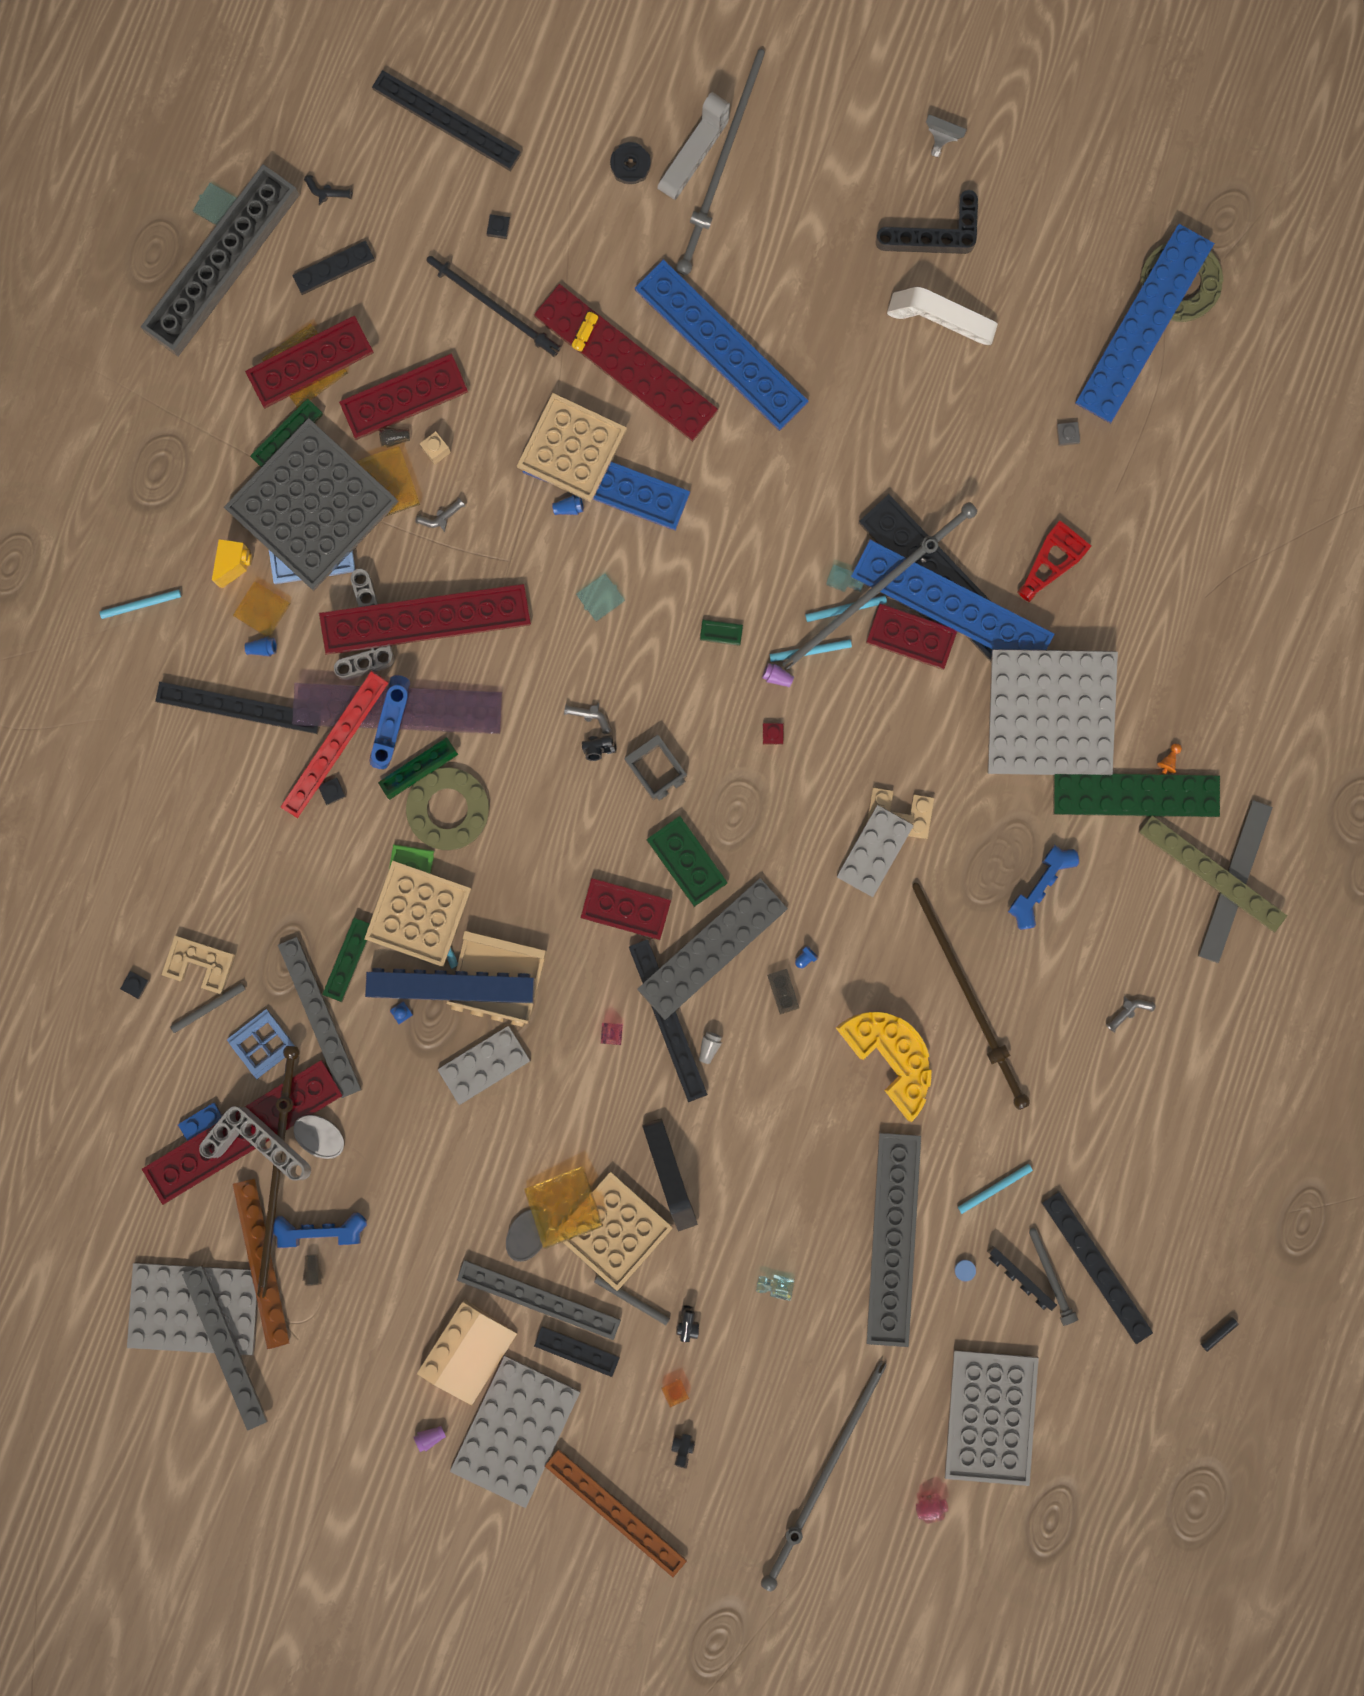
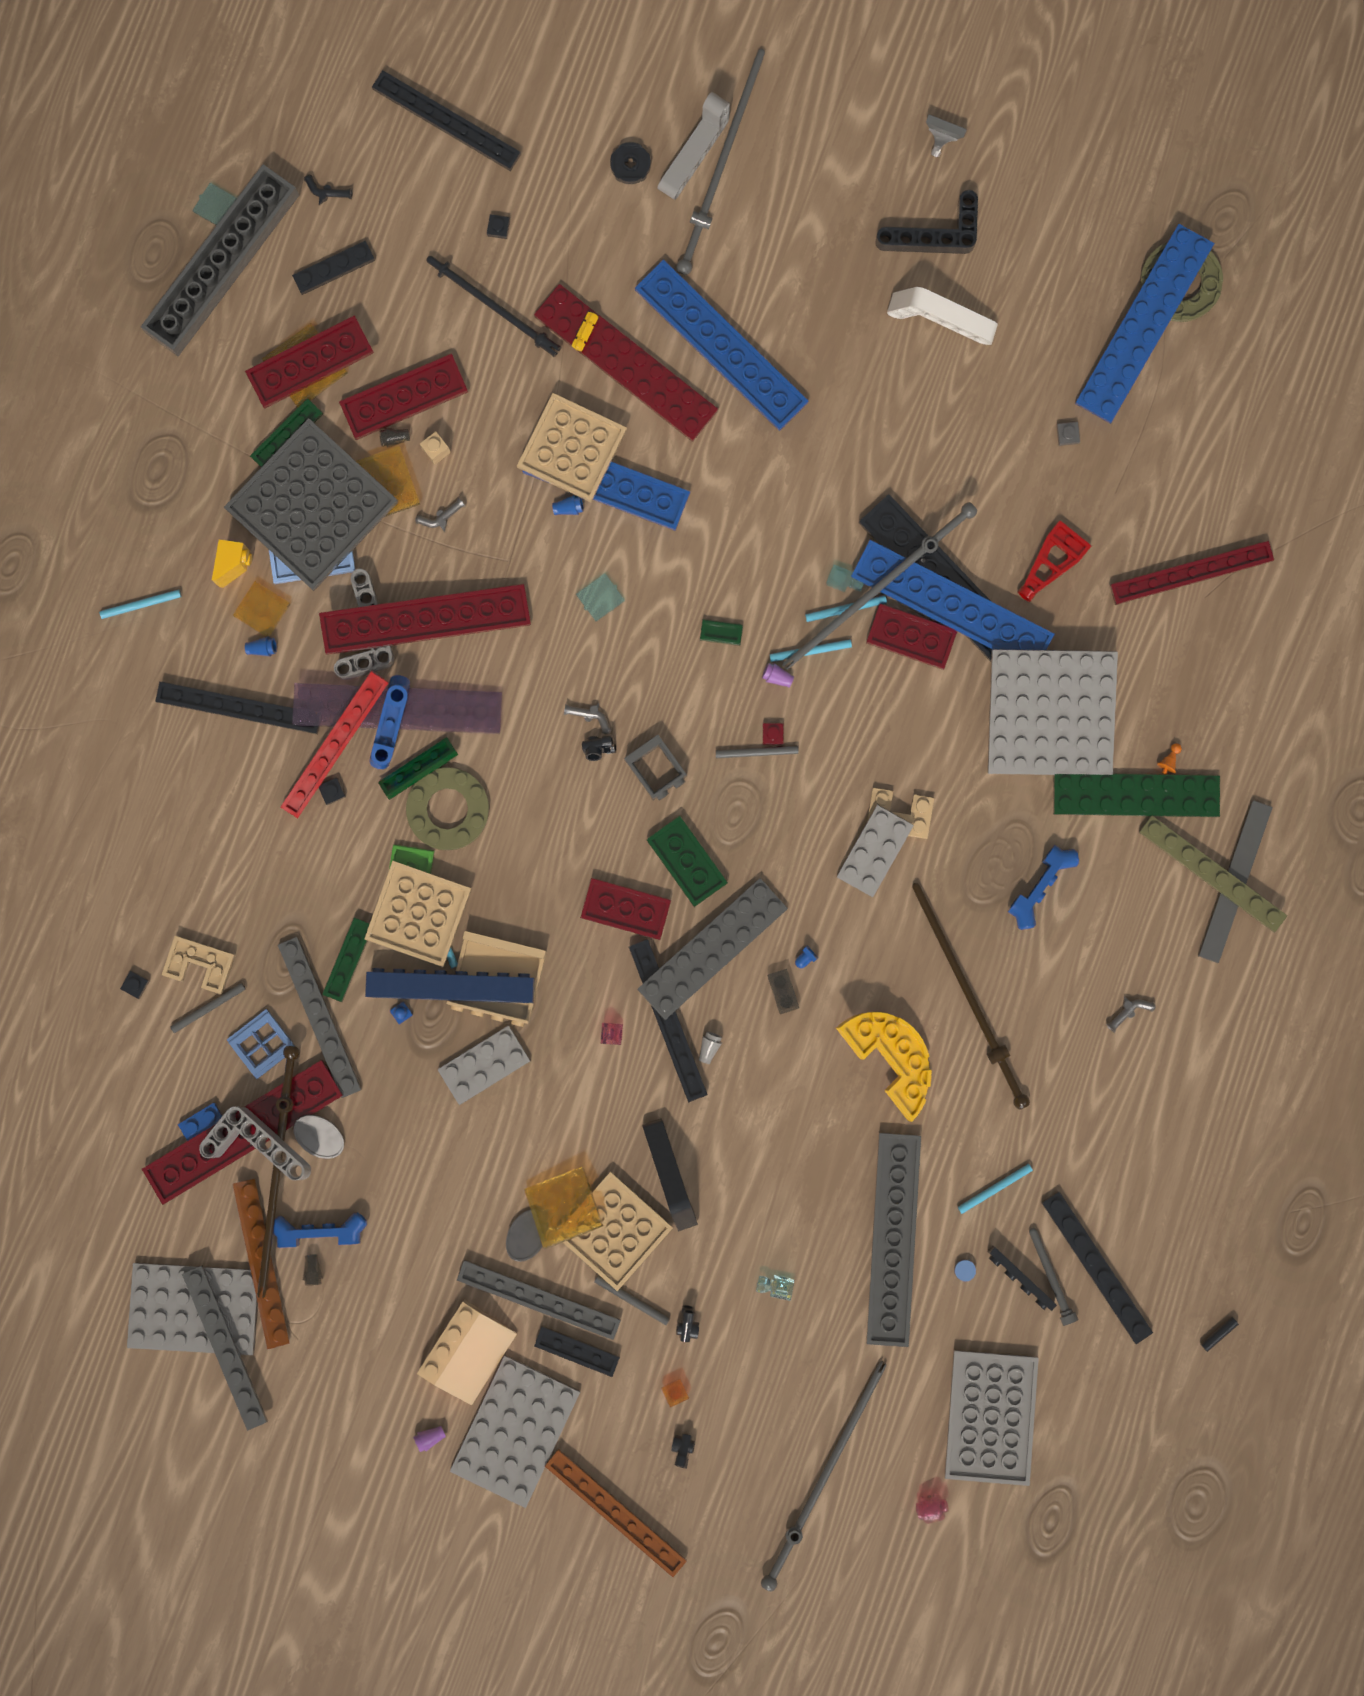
none -> dark grey bar [715,746,798,758]
none -> dark red plate [1110,541,1274,605]

